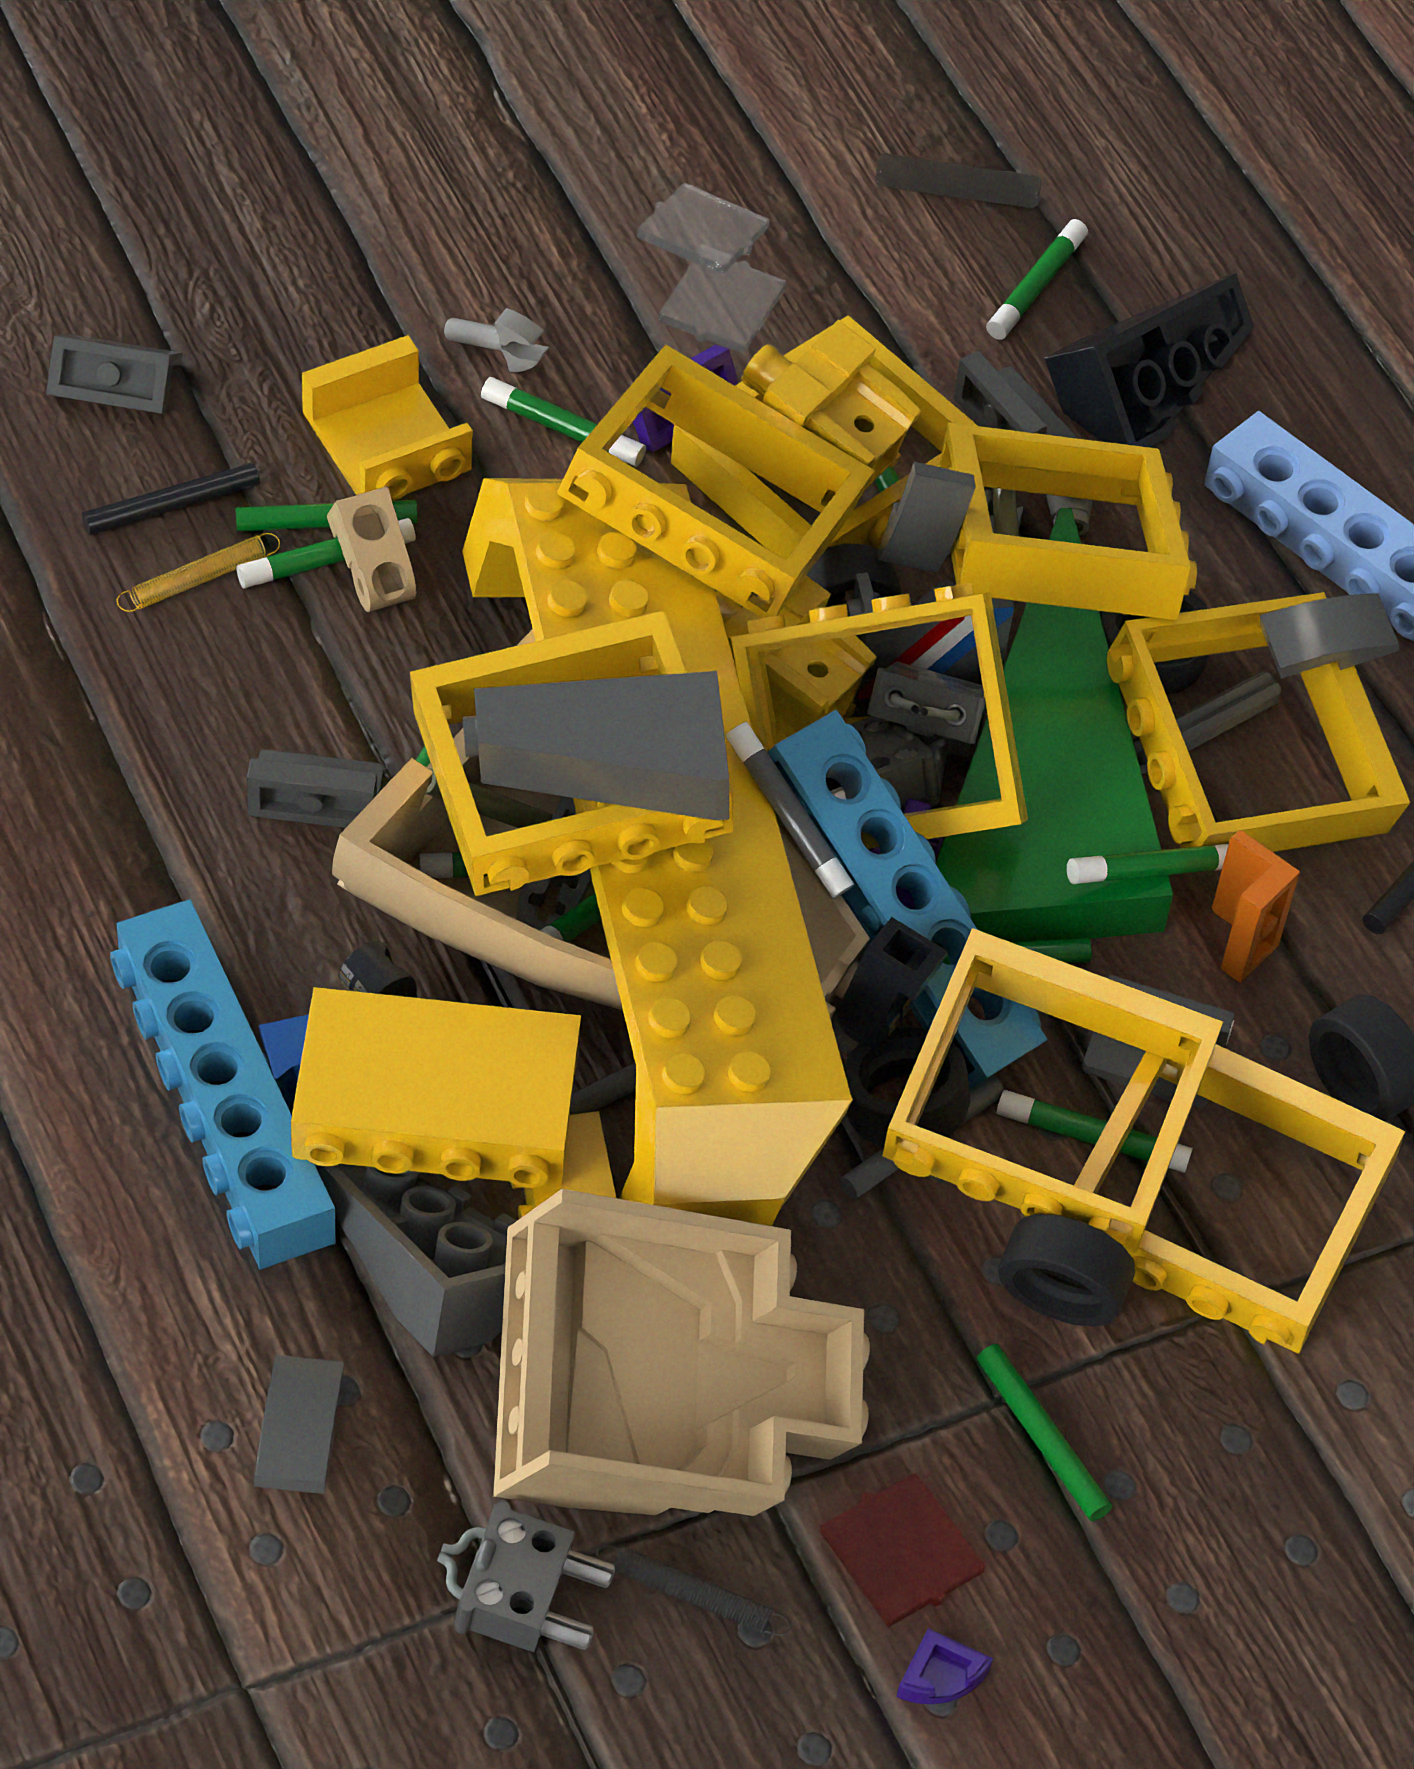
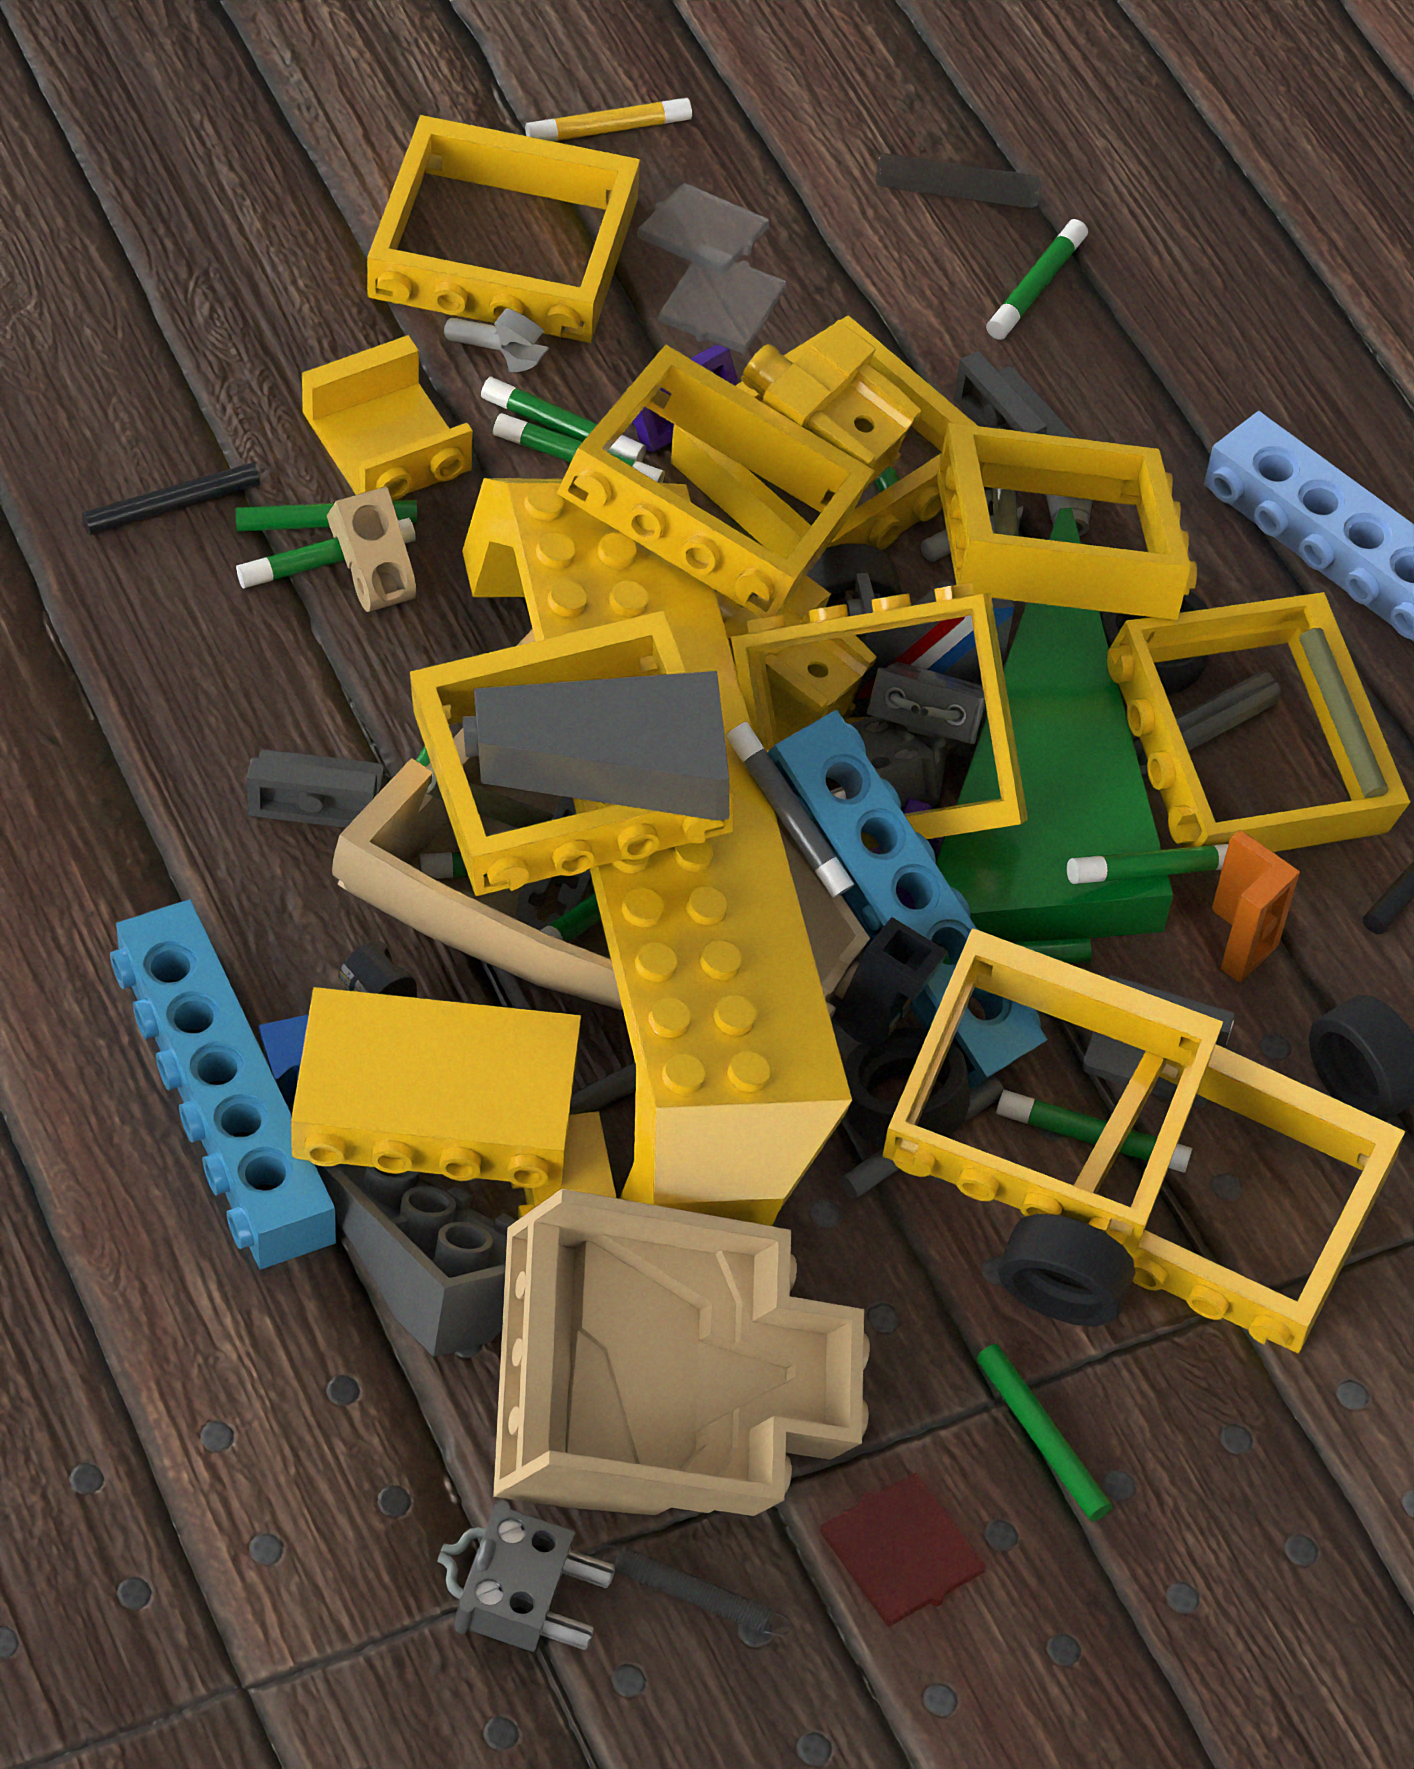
dark grey panel [46,334,183,414] -> none
yellow piece [117,533,280,612] -> none
dark grey slope [254,1355,344,1494] -> none
dark grey slope [877,462,976,573] -> none
dark purple tile [896,1628,993,1704] -> none
black wedge [1044,273,1254,448] -> none
dark grey slope [1260,593,1399,679] -> none
none -> yellow window [367,115,640,343]
none -> bar [493,413,665,483]
none -> yellow bar [525,98,692,142]
none -> olive bar [1299,628,1388,798]

